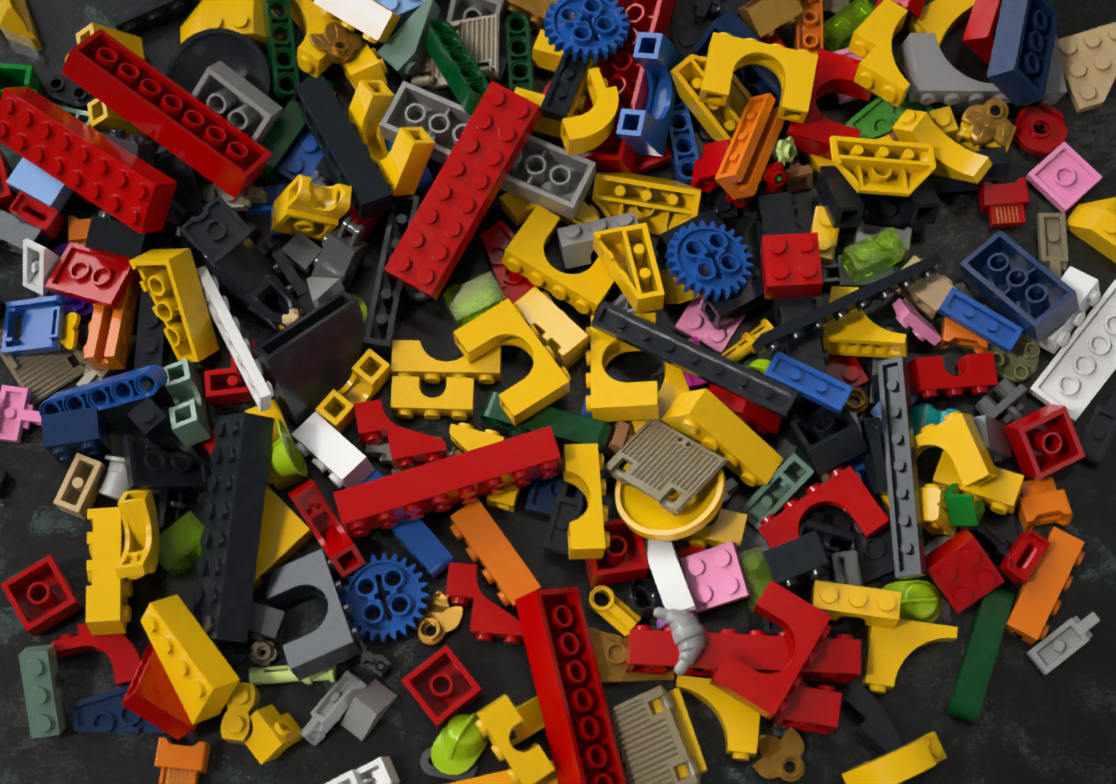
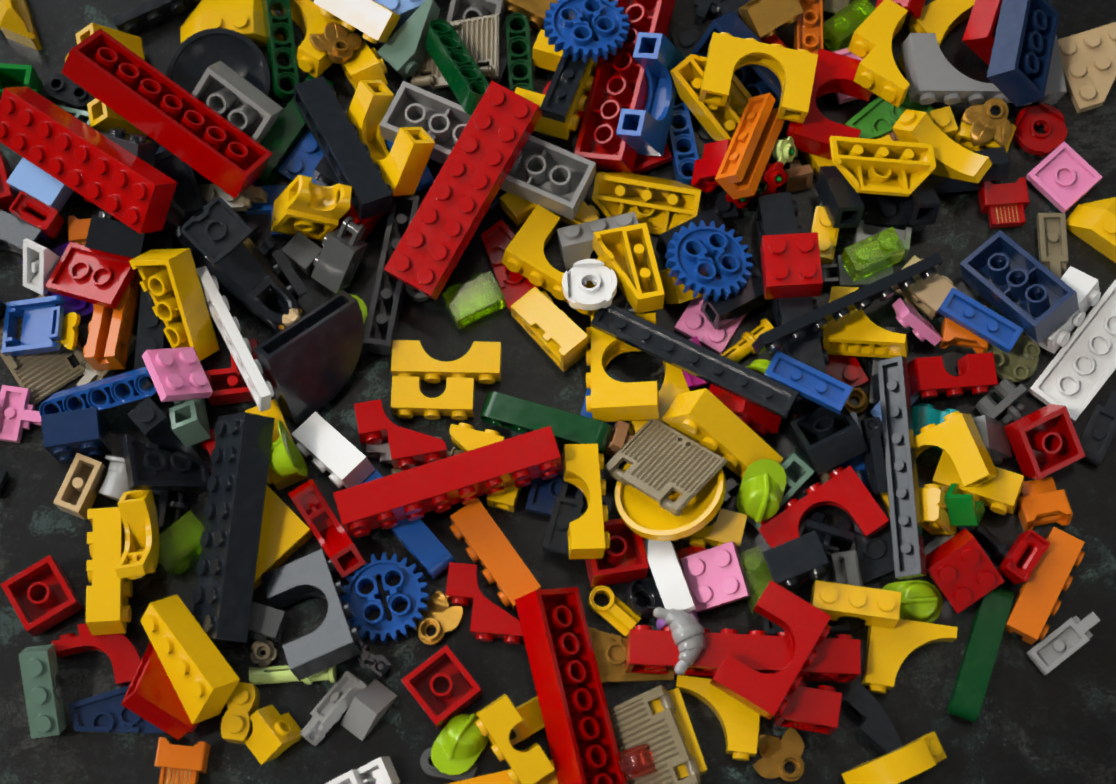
light grey slope [307,277,345,308] -> none
yellow arch [315,348,392,434] -> none
yellow arch [453,298,571,426] -> none
yellow arch [560,67,619,156] -> none
none -> bright pink plate [142,347,213,402]
none -> white plate [562,259,617,310]
none -> clear red tile [618,743,657,780]
none -> lime piece [736,459,787,523]

